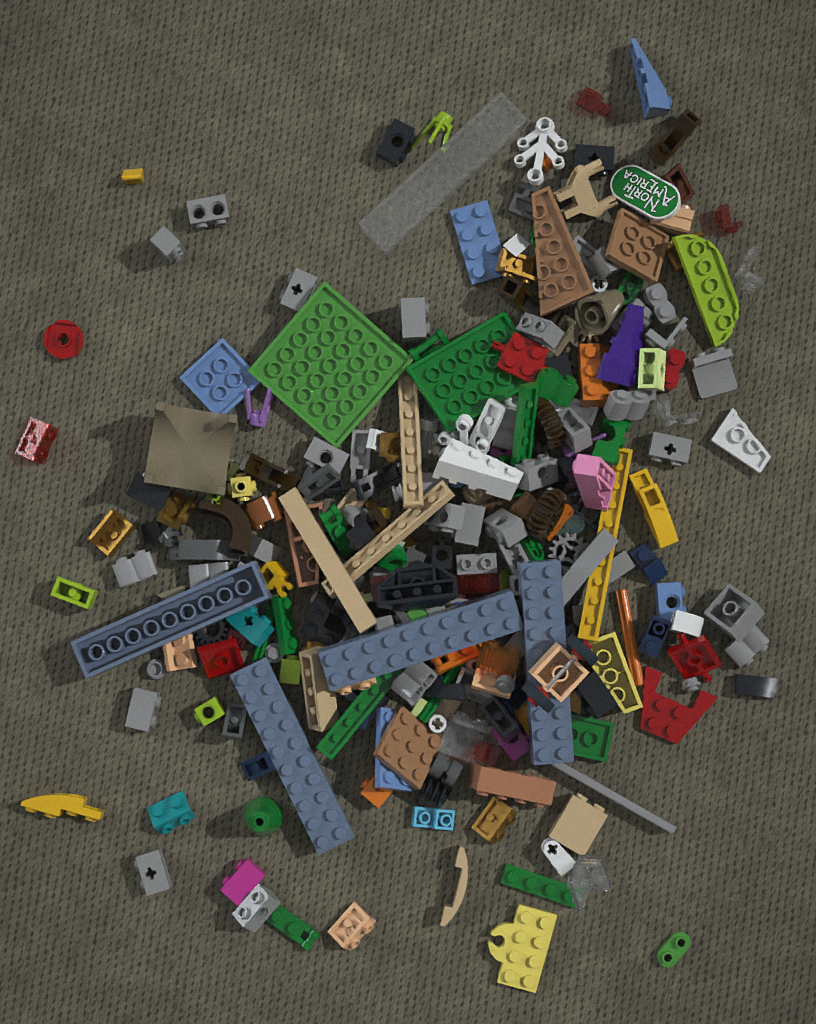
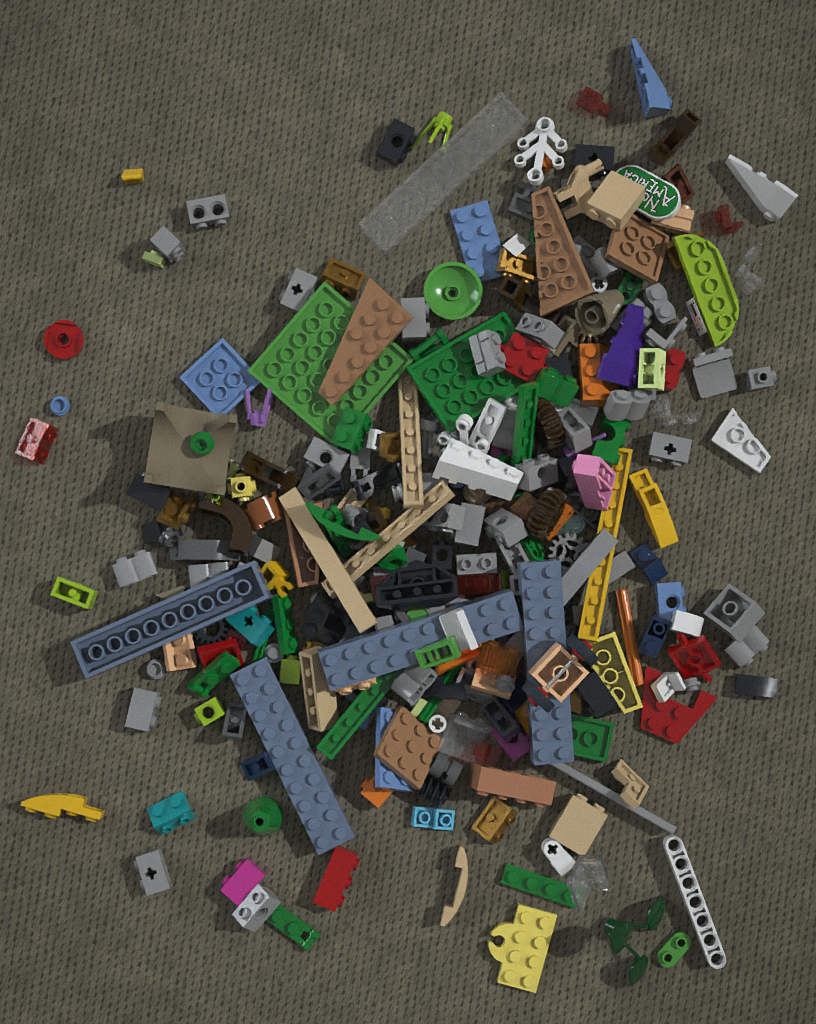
pearl gold bracket [88,509,136,558] -> none
light nougat bracket [328,902,376,951] -> none
none -> medium blue plate [50,396,70,416]
none -> yellowish green plate [142,250,166,268]
none -> green plate [187,651,240,698]
none -> green plate [189,432,215,456]
none -> green slope [306,502,382,542]
none -> red brick [313,845,360,912]
none -> medium nougat wing [319,277,413,406]
none -> pearl gold bracket [320,258,367,301]
none -> green bracket [330,406,372,454]
none -> bright green slope [414,635,461,670]
none -> bright green dish [424,262,483,320]
none -> white panel [439,607,478,651]
none -> light grey brick [469,330,506,377]
none -> tan brick [586,170,646,231]
none -> dark green plant [604,896,665,987]
none -> tan plate [611,759,649,809]
none -> white bracket [651,672,686,703]
none -> white beam [663,834,726,969]
none -> white sticker [686,297,708,336]
none -> white wedge [725,154,798,223]
none -> light grey brick [744,366,777,392]

